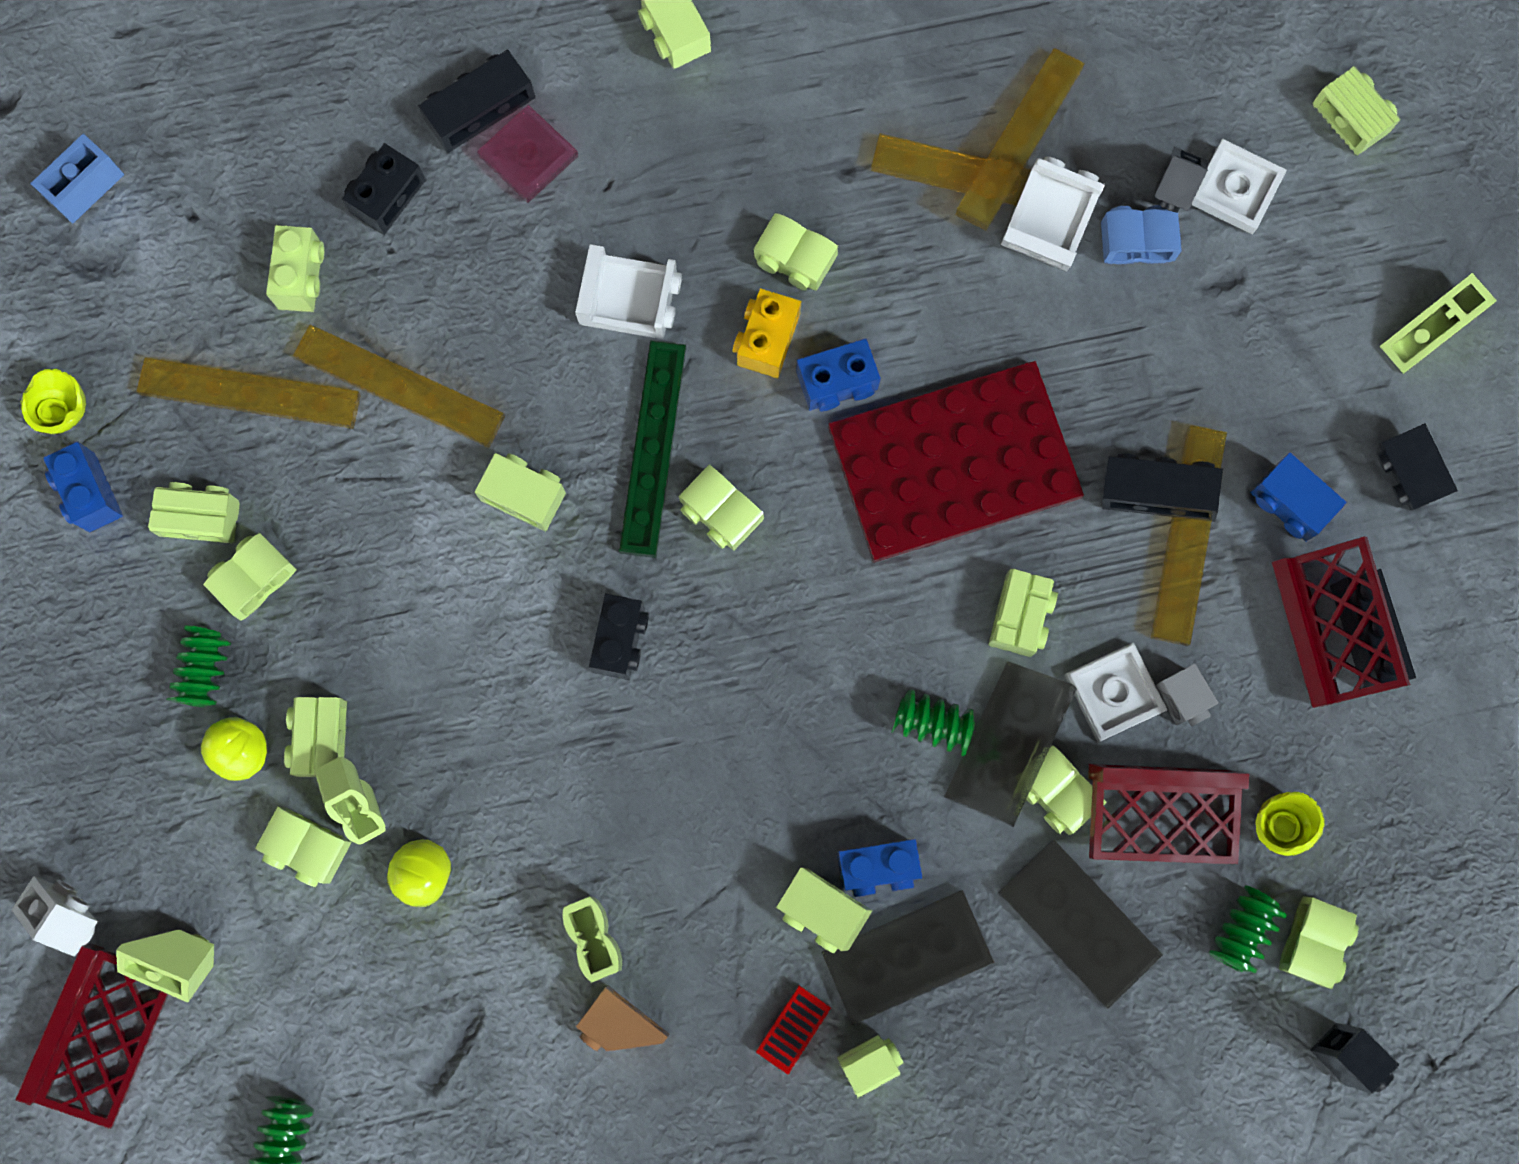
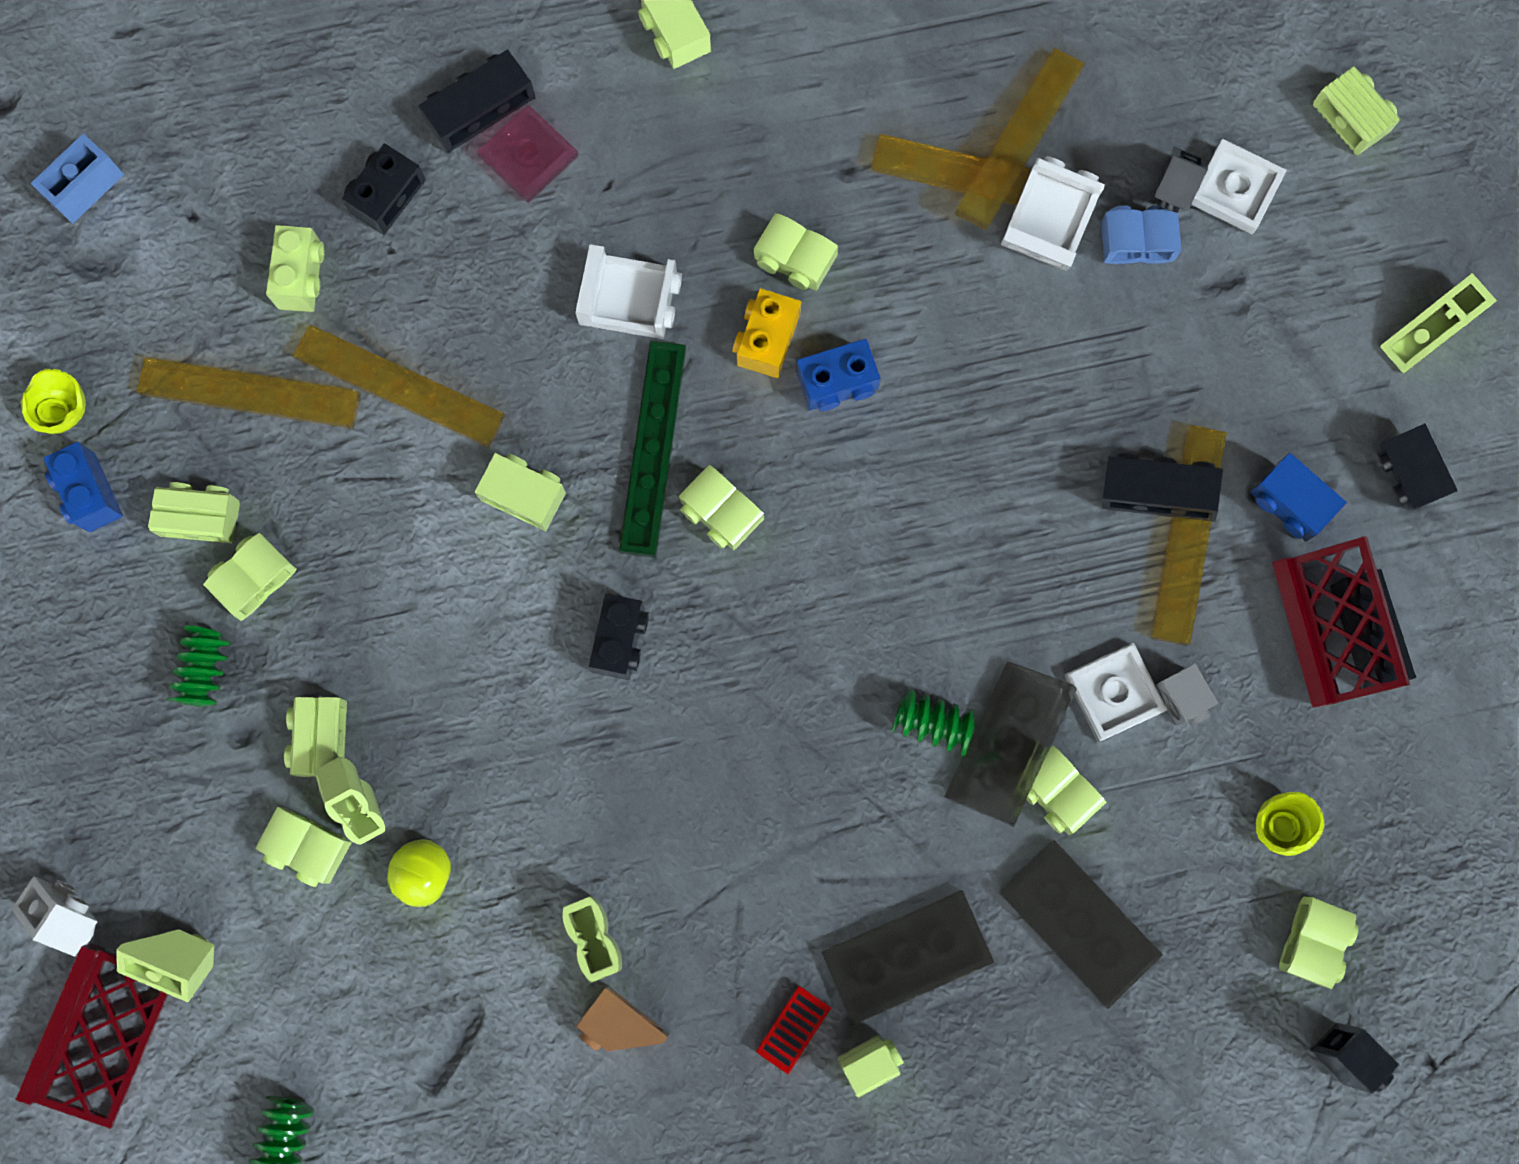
neon yellow hair [201,717,267,781] -> none
yellowish green brick [776,867,872,953] -> none
dark red plate [828,360,1084,563] -> none
blue brick [837,839,922,897] -> none
yellowish green brick [988,569,1058,657] -> none
dark red fence [1088,763,1249,864] -> none
green piece [1208,885,1287,973] -> none

